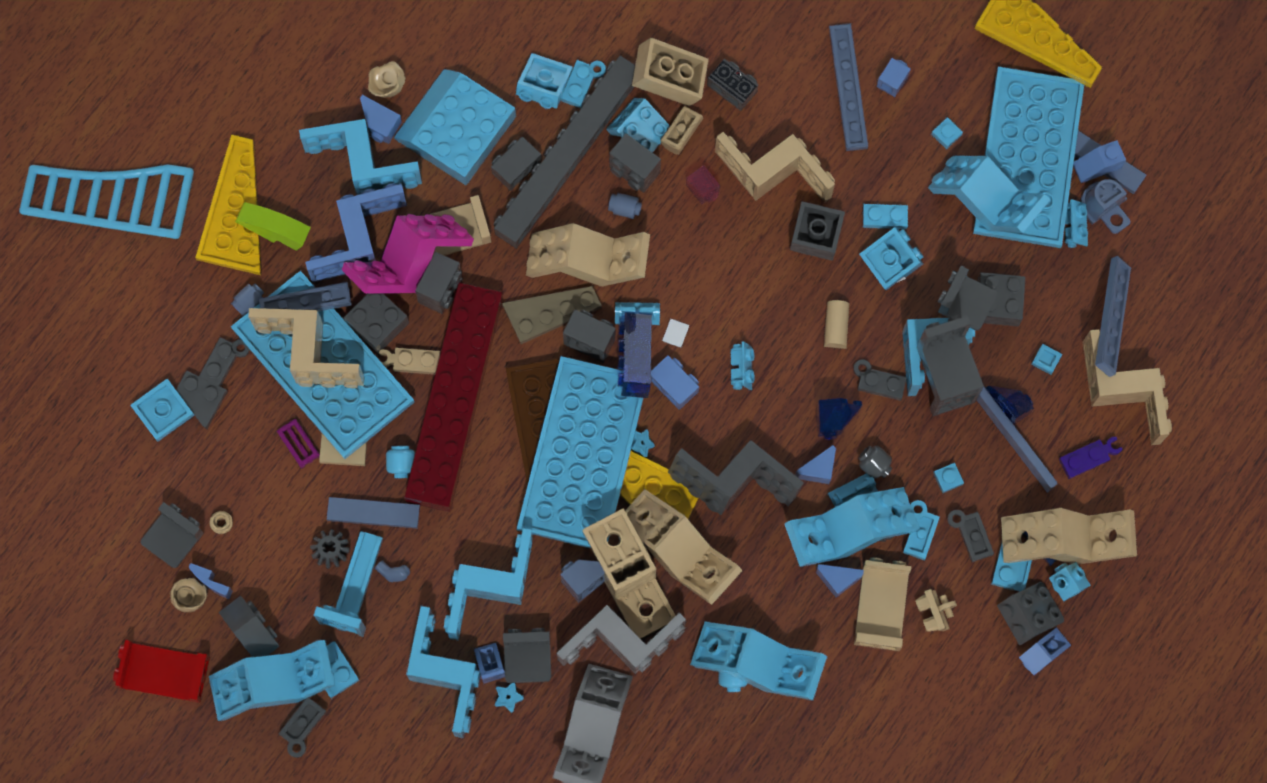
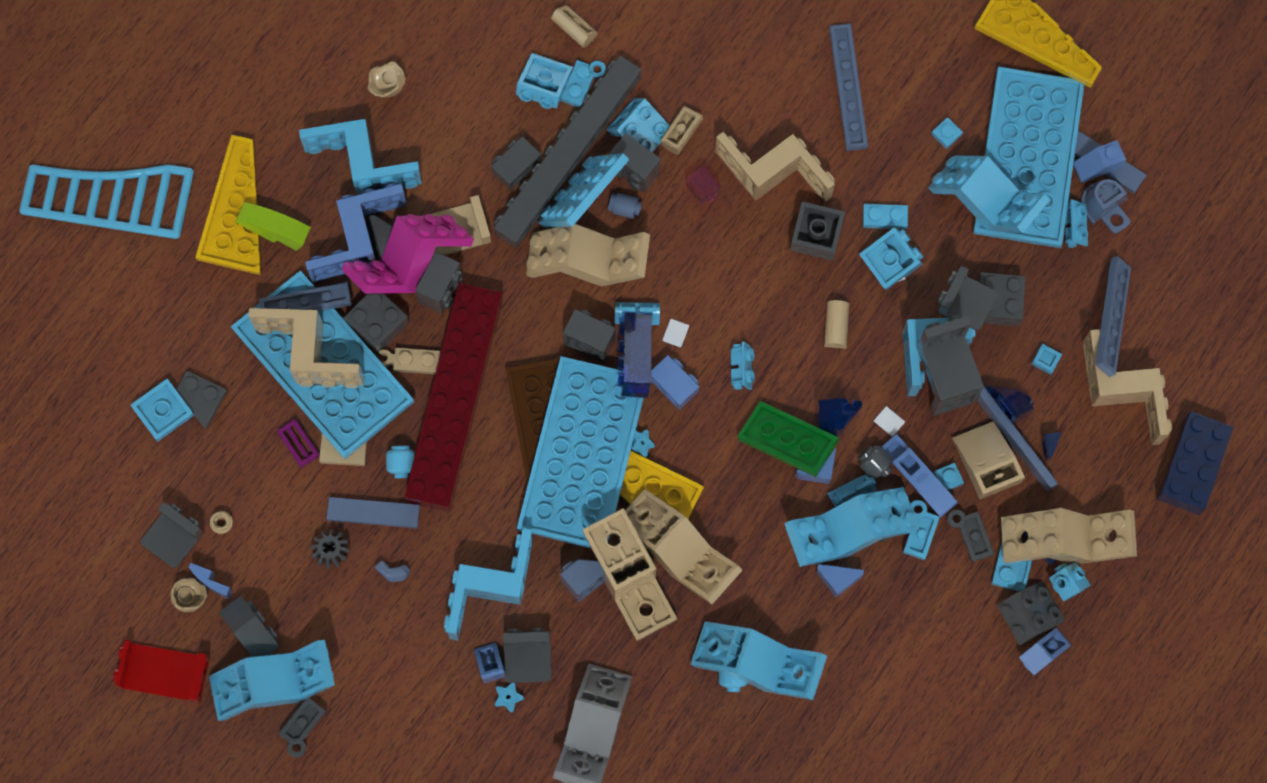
dark grey hinge [199,337,250,387] -> none
sand blue brick [231,283,264,316] -> none
medium azure bracket [314,531,383,637] -> none
medium azure plate [326,641,360,699] -> none
medium blue slope [360,95,402,144] -> none
medium azure slope [394,69,516,185] -> none
medium azure bracket [406,606,481,738] -> none
dark tan wing [502,286,602,344] -> none
light grey bracket [557,605,686,674] -> none
tan brick [632,38,708,106] -> none
dark grey bracket [668,440,804,515] -> none
brick [707,59,759,111] -> none
dark grey hinge [853,359,907,401] -> none
tan panel [854,558,911,651] -> none
medium blue brick [876,58,911,97] -> none
tan hips [915,589,957,632] -> none
dark purple plate [1059,437,1123,479] -> none
none -> dark grey slope [366,215,393,262]
none -> medium azure plate [537,153,629,228]
none -> tan brick [551,6,598,48]
none -> green plate [737,401,839,477]
none -> white sticker [874,406,905,437]
none -> medium blue slope [881,434,958,518]
none -> tan slope [952,421,1025,500]
none -> dark blue slope [1041,432,1061,461]
none -> dark blue brick [1156,411,1233,515]

